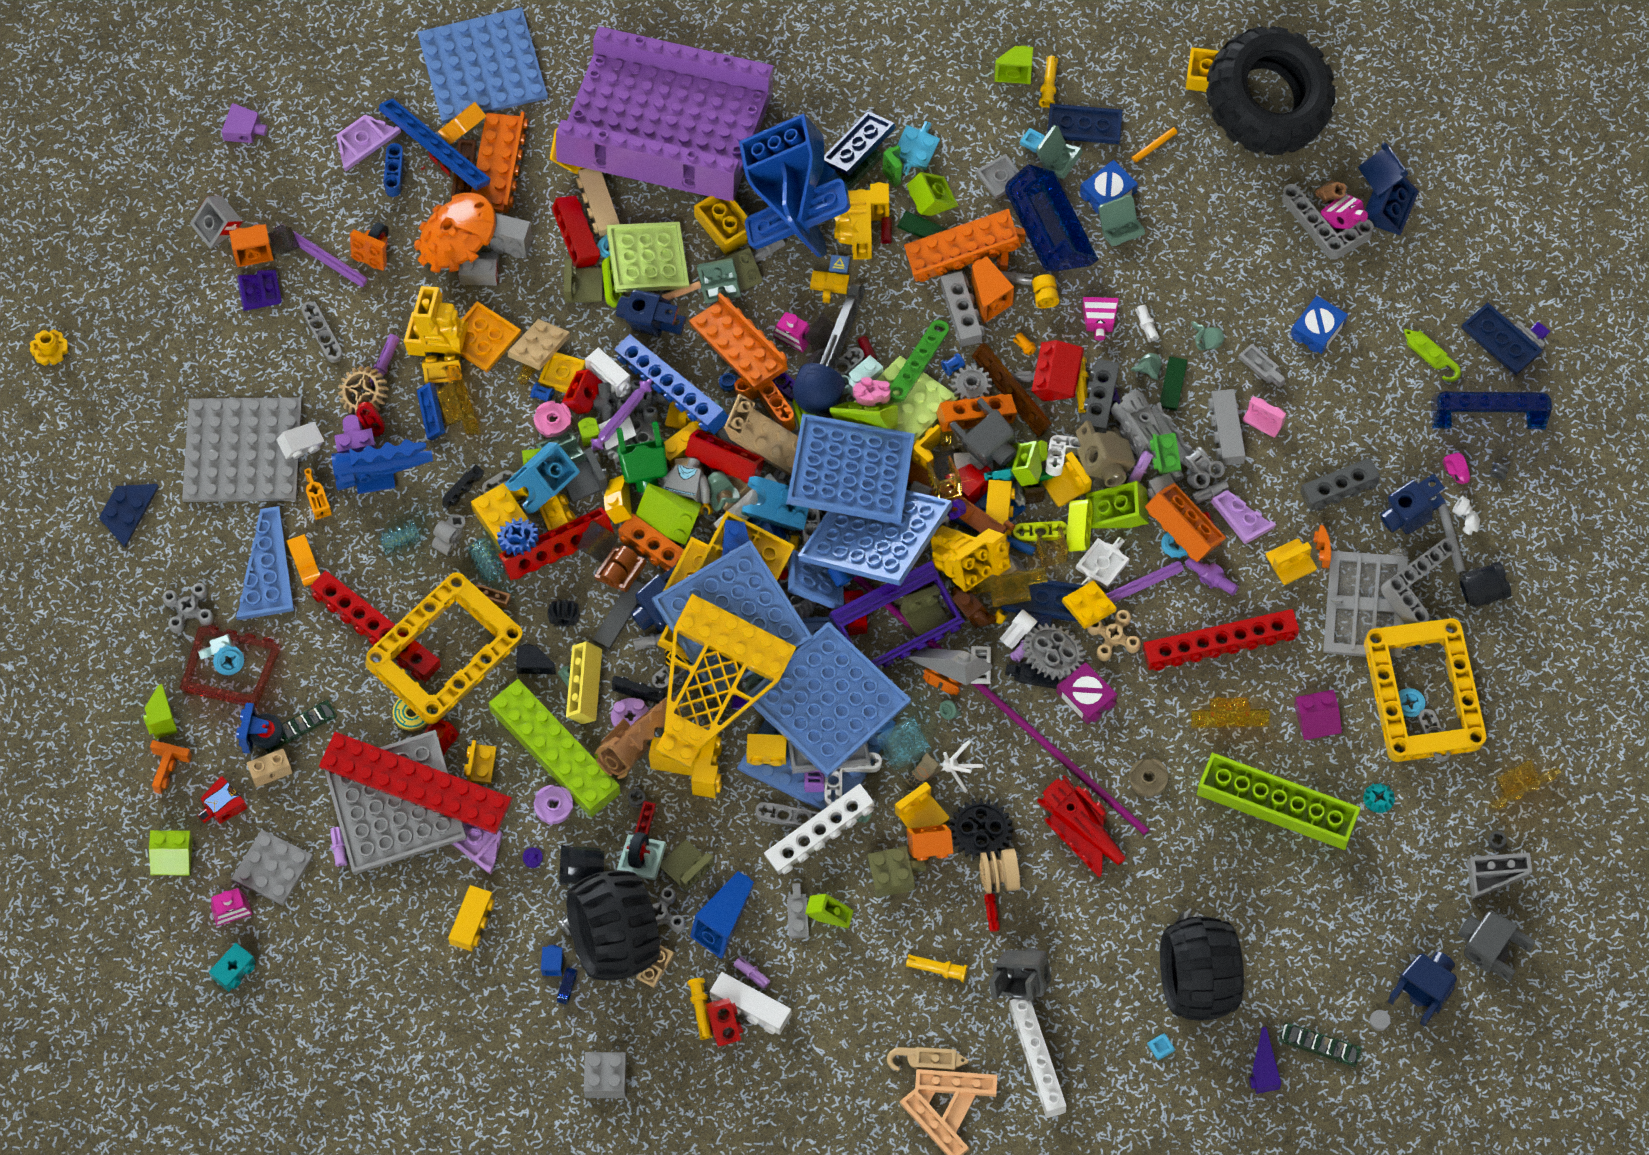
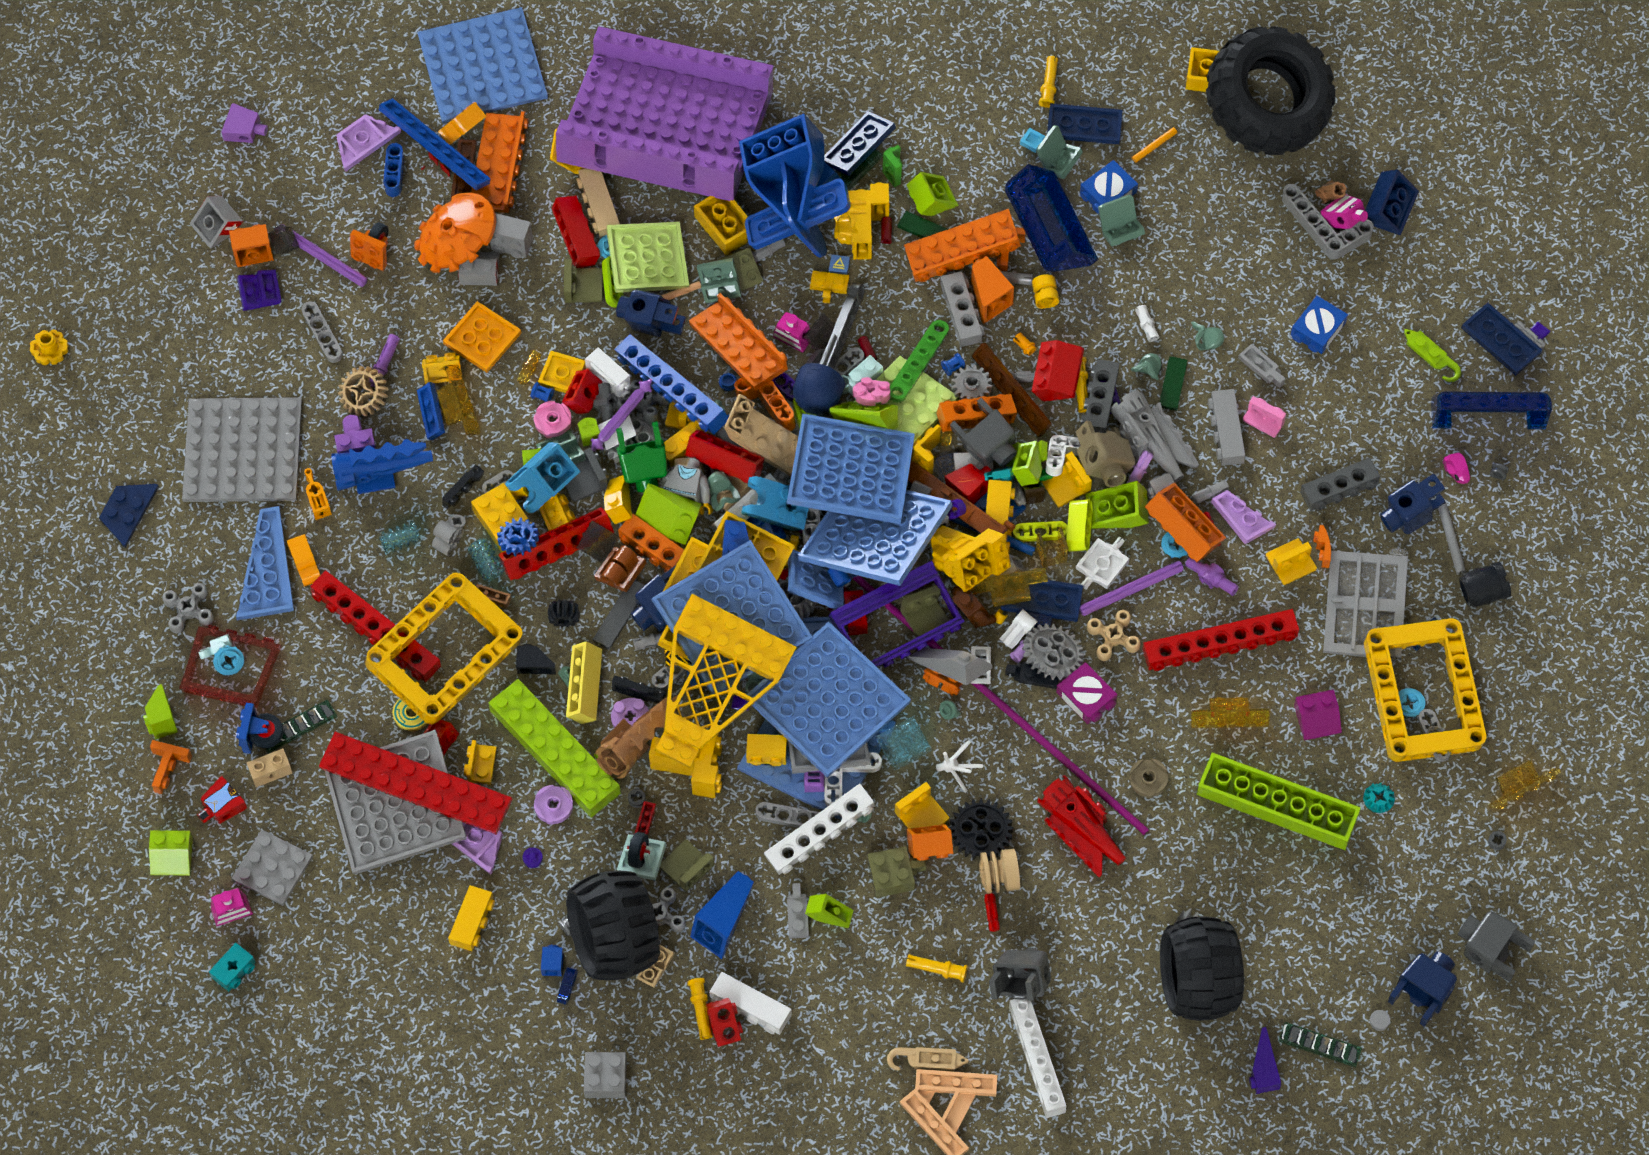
white brick [276,422,324,459] -> none
lavender axle [330,827,348,867] -> none
red plate [356,402,385,436] -> none
yellow brick [404,286,469,356] -> none
tan plate [508,319,570,370] -> none
black piece [559,845,605,885] -> none
lavender axle [733,956,770,989] -> none
medium azure plate [897,121,940,175] -> none
dark tan leg [905,753,943,790] -> none
clear yellow piece [927,456,962,499] -> none
light grey tile [975,154,1026,200] -> none
lime slope [995,45,1033,84] -> none
yellow plate [1062,580,1116,629] -> none
dark pink torso [1082,297,1119,341] -> none
medium azure tile [1147,1033,1175,1060] -> none
bright green bracket [1150,433,1182,475] -> none
light grey piece [1183,447,1225,489] -> none
dark blue piece [1358,142,1408,197] -> none
light grey beam [1381,538,1457,624] -> none
white arm [1452,496,1480,535] -> none
light grey wedge [1467,853,1532,900] -> none

